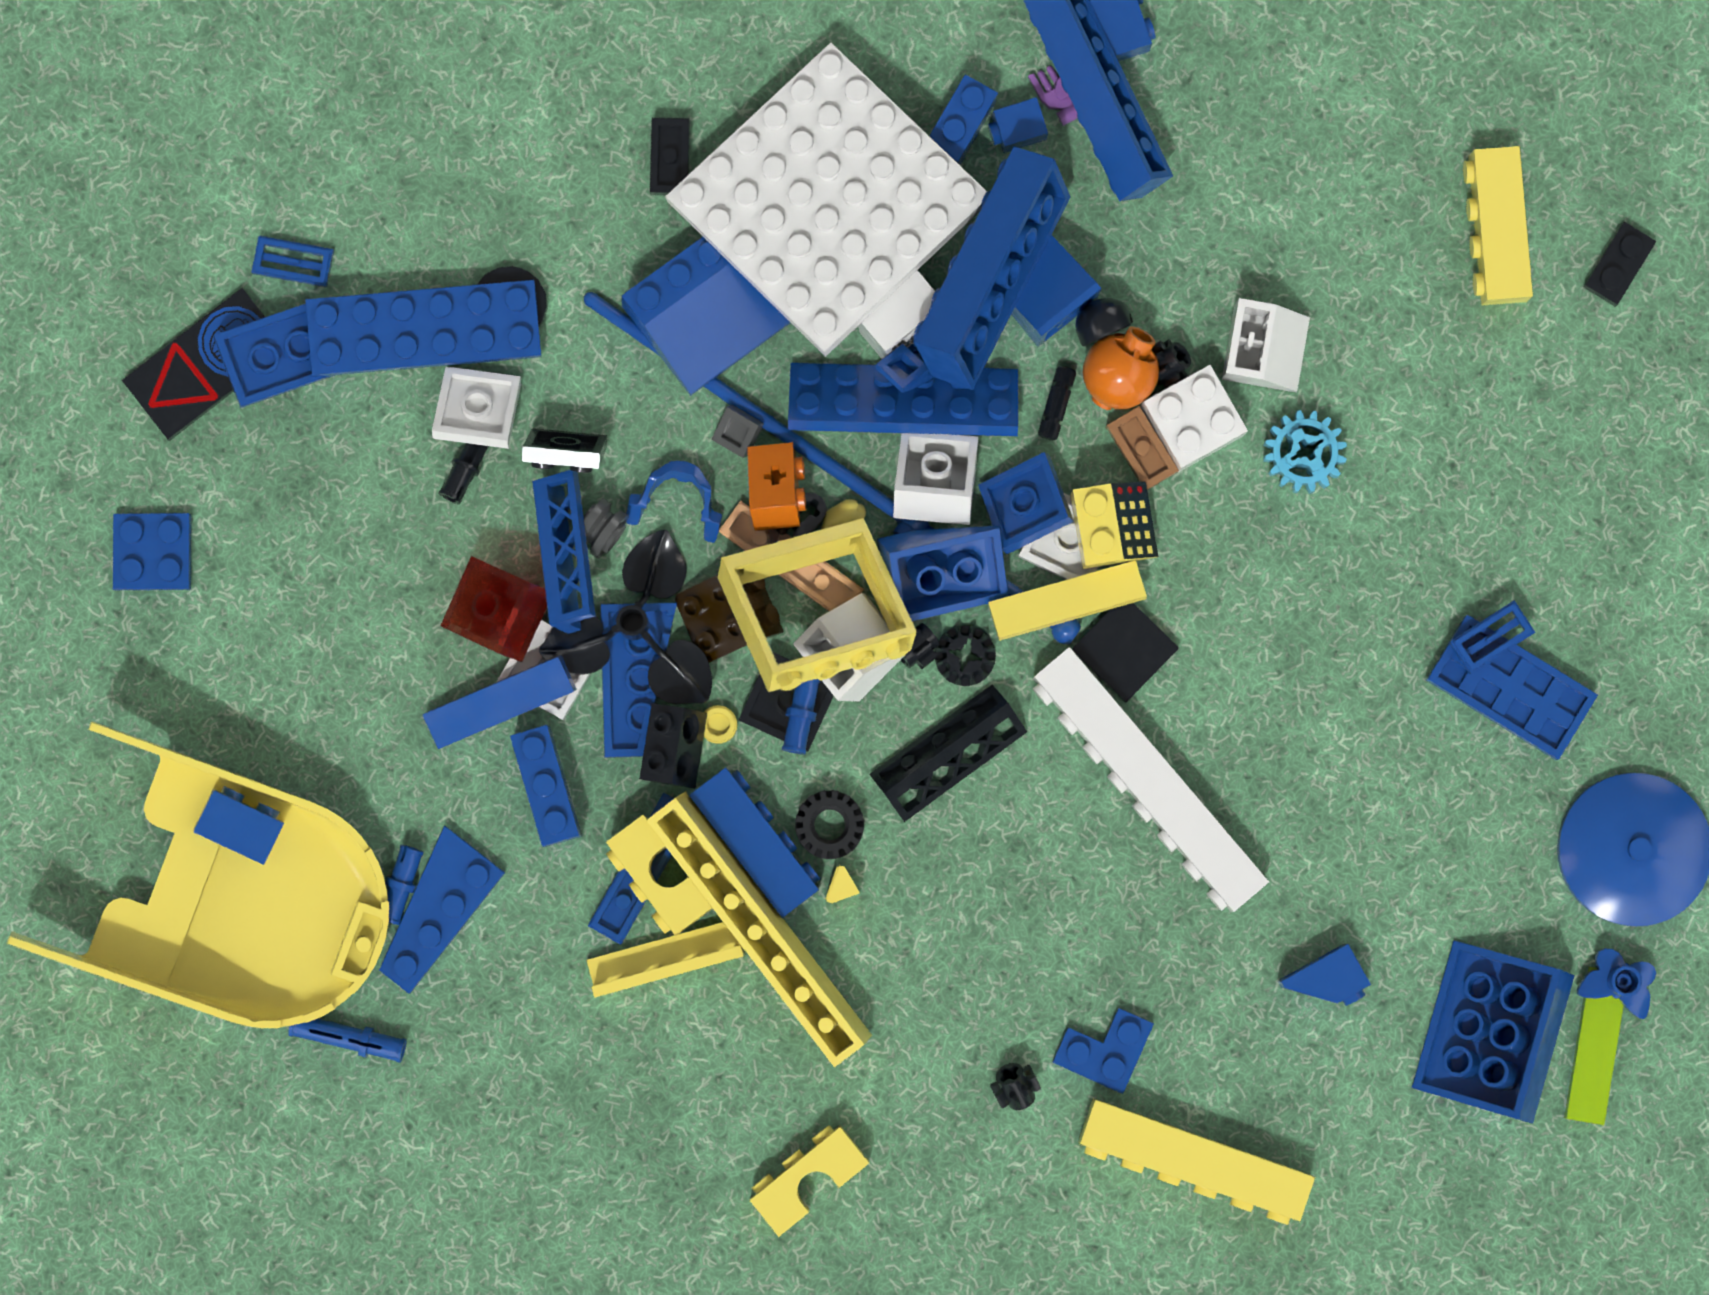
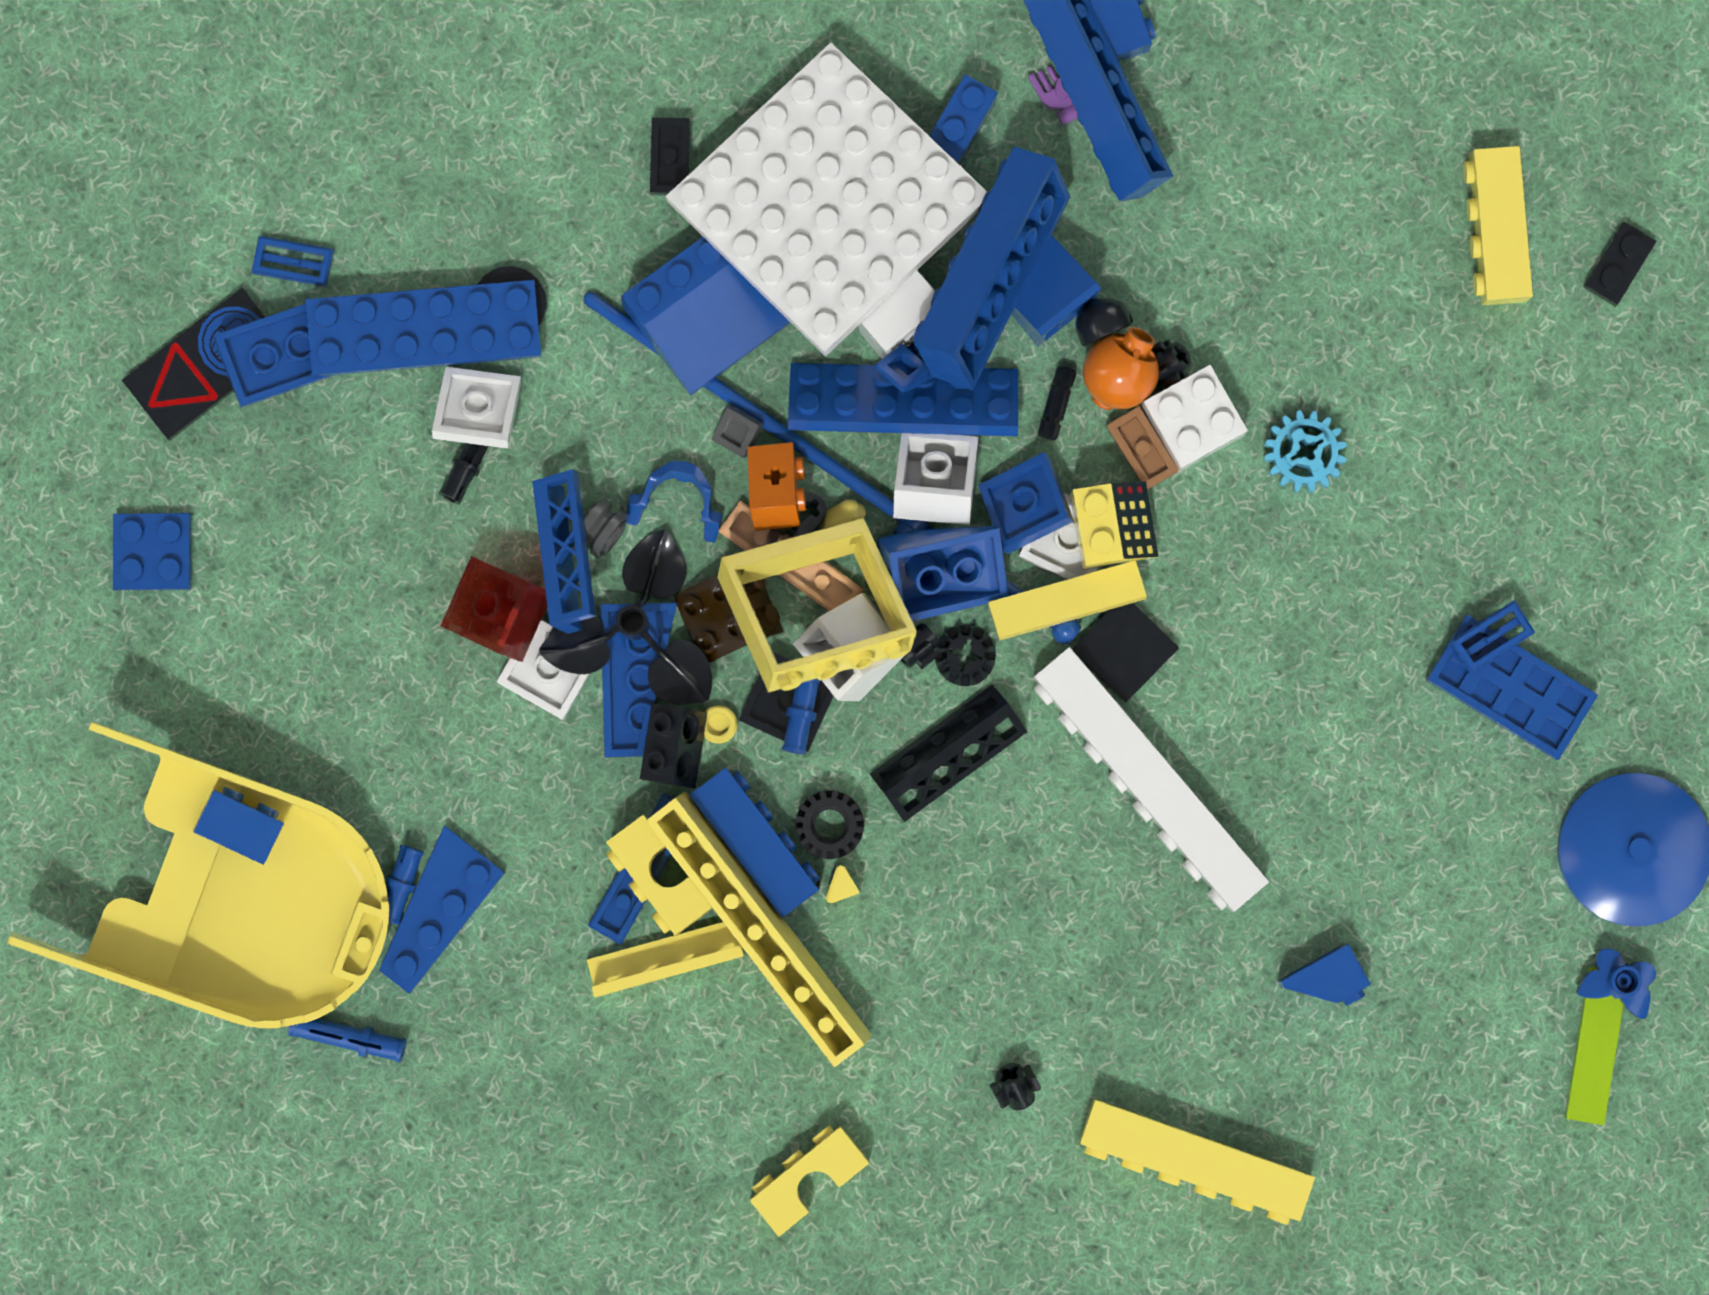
blue tile [423,655,577,749] -> none
blue brick [510,725,582,847] -> none
black plate [522,428,607,473] -> none
blue brick [988,97,1048,154] -> none
blue plate [1052,1008,1154,1094] -> none
white slope [1222,298,1310,392] -> none
blue slope [1412,940,1575,1124] -> none

